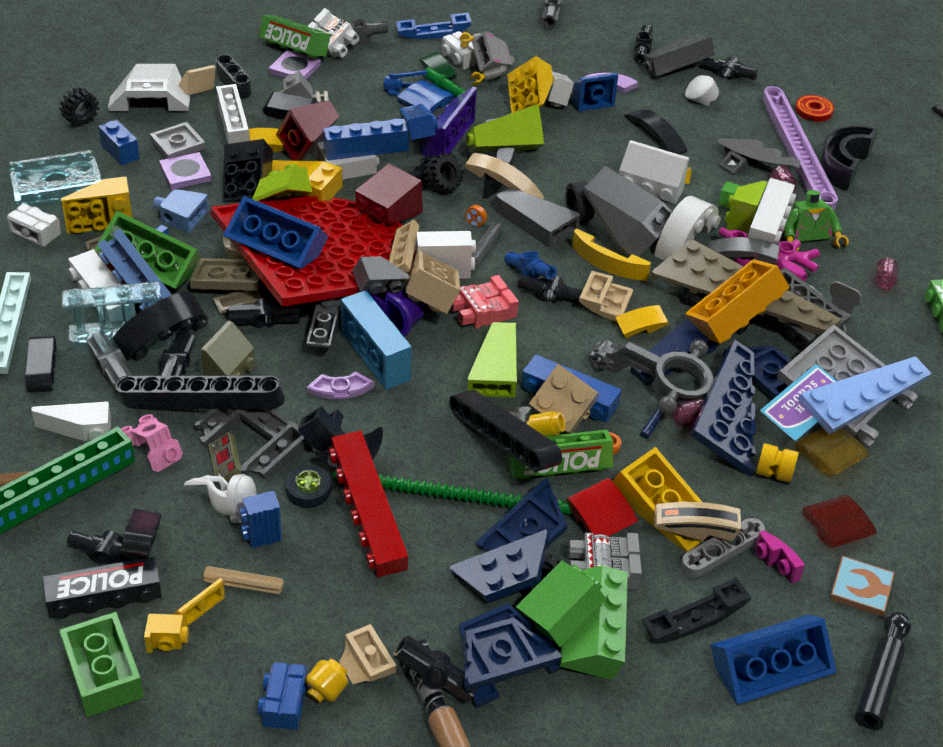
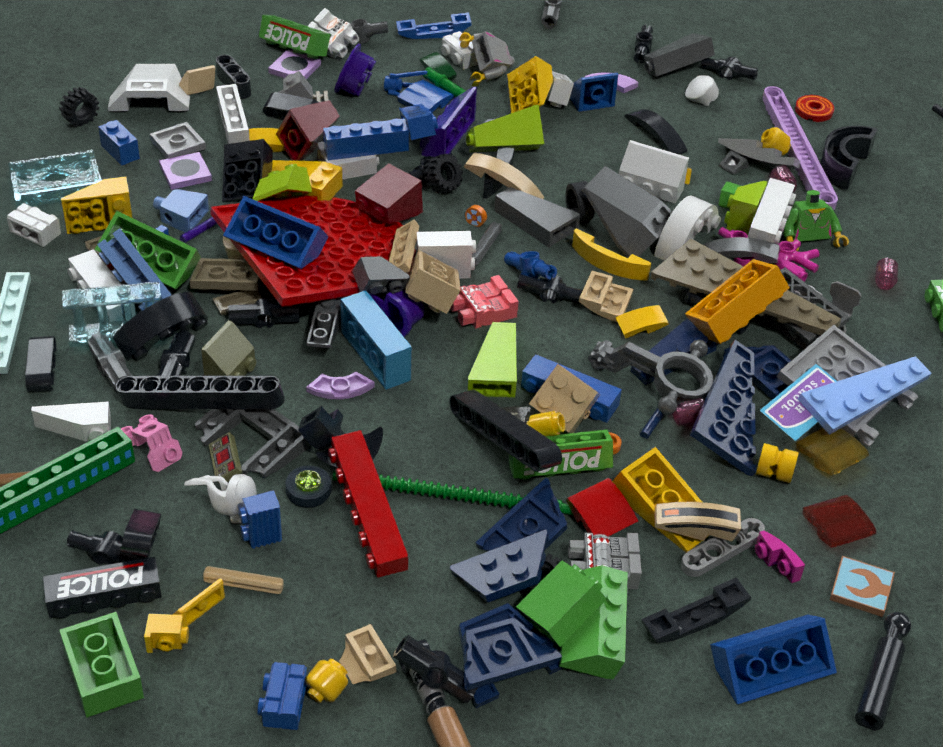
none -> dark purple bar [180,217,217,243]
none -> dark purple piece [334,43,376,96]
none -> yellow head [761,127,791,156]

